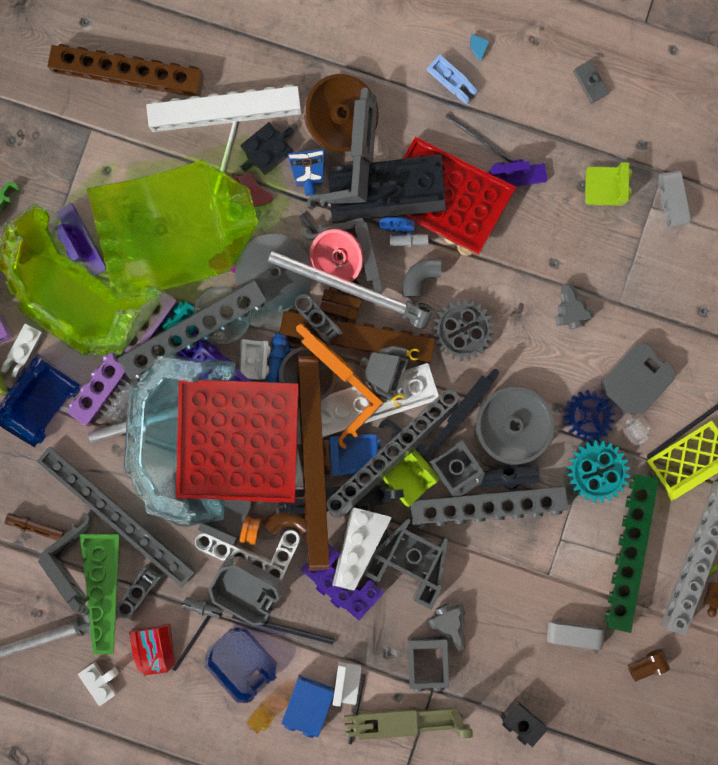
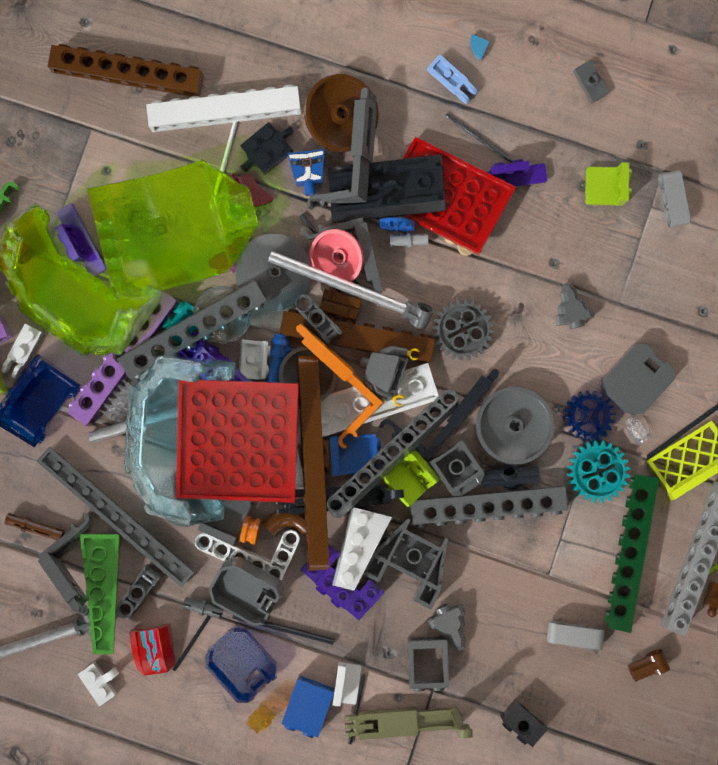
dark grey cylinder [402,258,441,298] -> none

